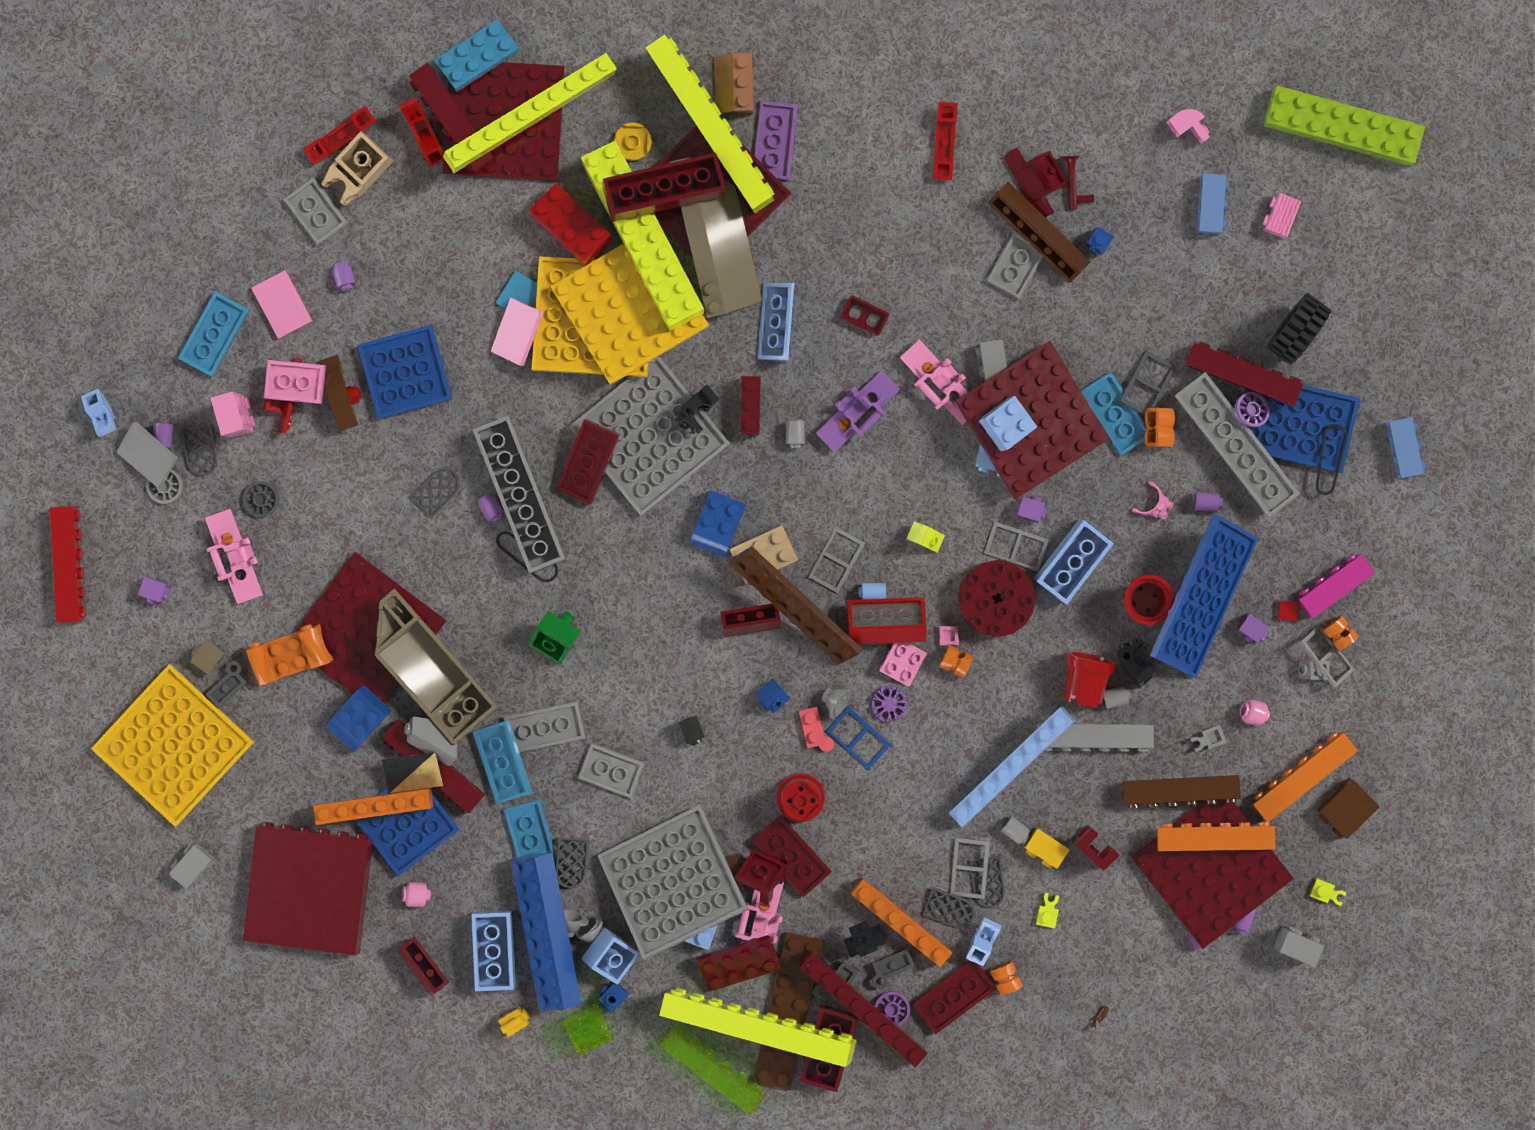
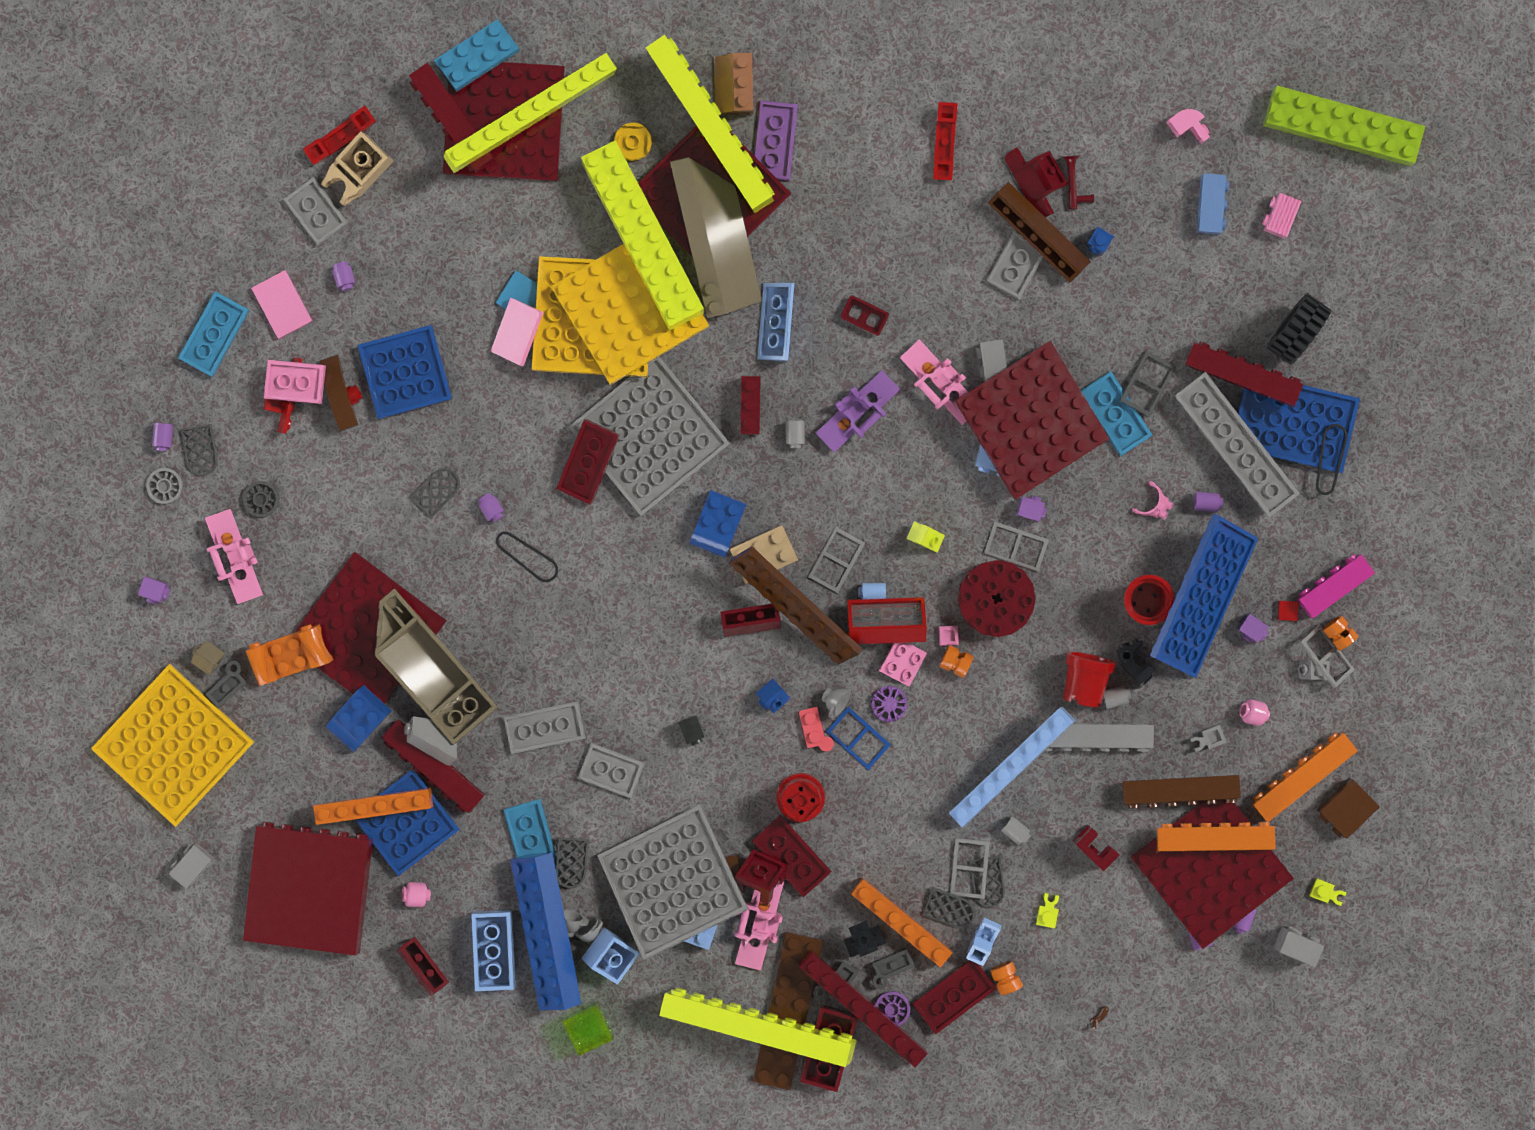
red brick [50,506,86,623] -> none
light blue brick [81,389,117,437] -> none
light grey tile [117,422,178,488] -> none
bright pink brick [211,392,256,438] -> none
sticker [382,752,443,793] -> none
red arch [399,97,446,168] -> none
light grey brick [473,416,566,574] -> none
dark azure plate [473,720,533,804] -> none
yellow brick [498,1006,530,1037] -> none
green brick [528,611,580,665] -> none
red brick [529,183,612,266] -> none
blue brick [599,982,629,1013] -> none
dark red brick [602,153,726,222] -> none
clear neon green brick [659,1024,765,1116] -> none
black tile [674,384,719,434] -> none
dark red plate [696,935,782,992] -> none
light blue brick [978,396,1037,451] -> none
yellow brick [1024,827,1070,869] -> none
light blue brick [1032,519,1114,605] -> none
orange brick [1145,408,1175,447] -> none
medium lavender wheel [1234,392,1270,428] -> none
medium blue brick [1386,417,1425,479] -> none

